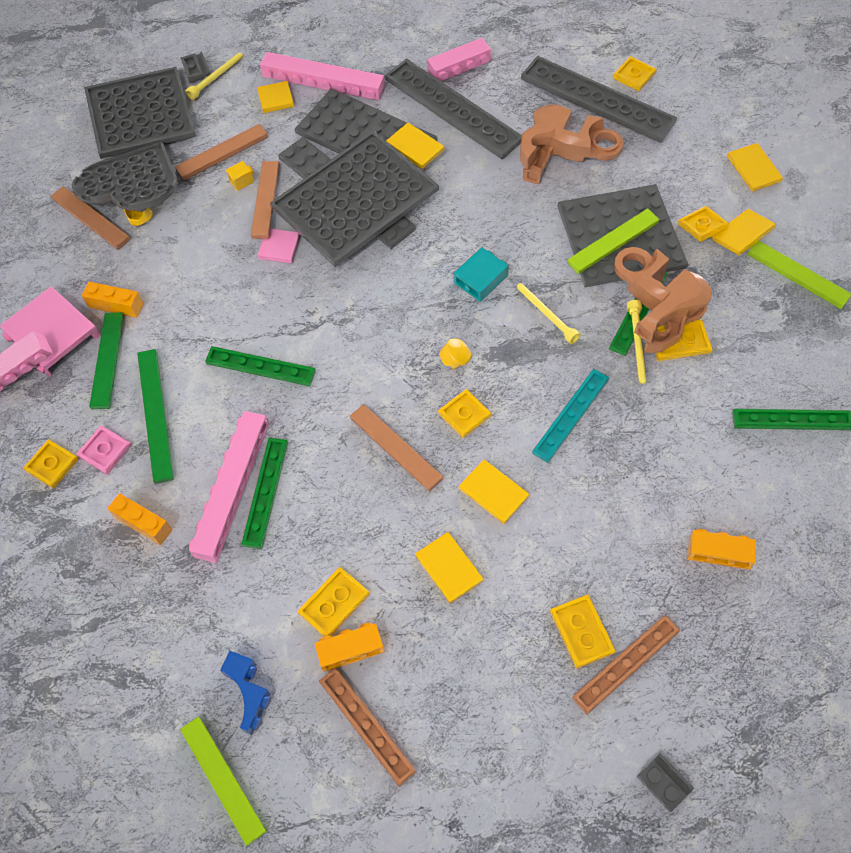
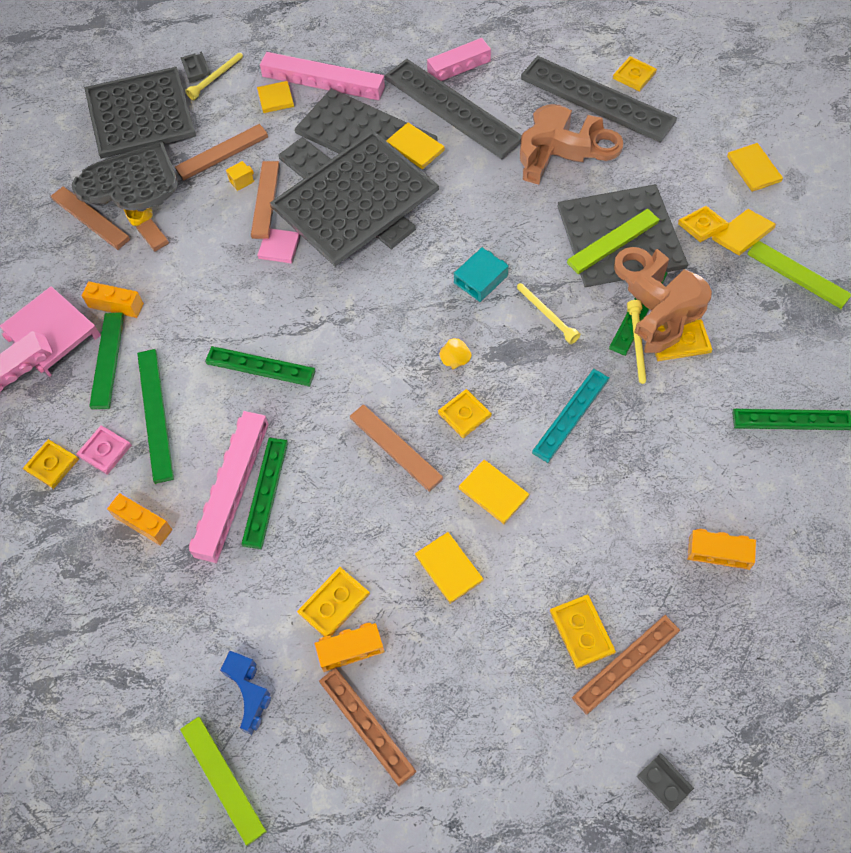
none -> nougat tile [136,219,169,252]

